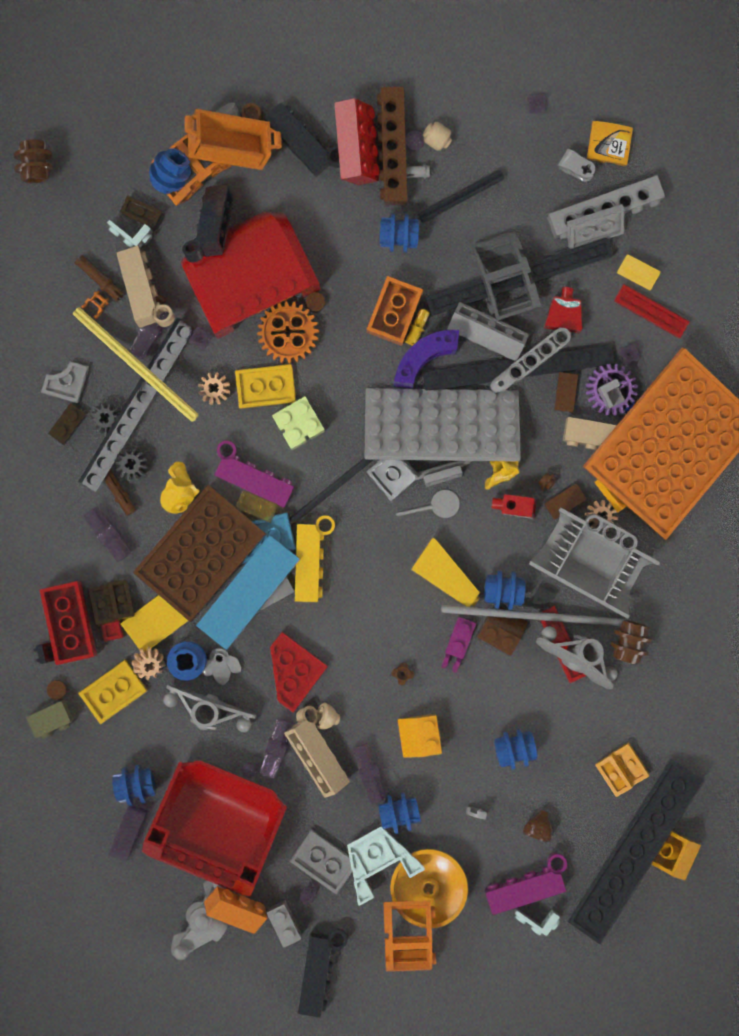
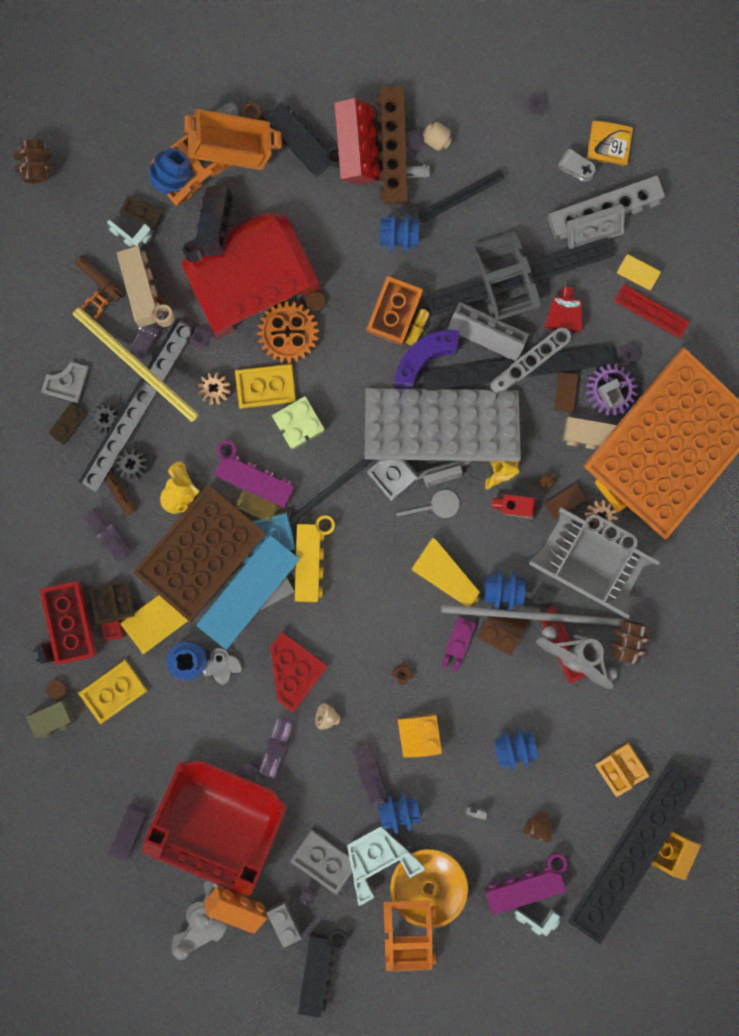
blue piece [112,764,156,806] -> none
light nougat gear [132,646,165,680] -> none
light grey piece [163,685,256,732] -> none
tan hinge [284,706,350,798] -> none

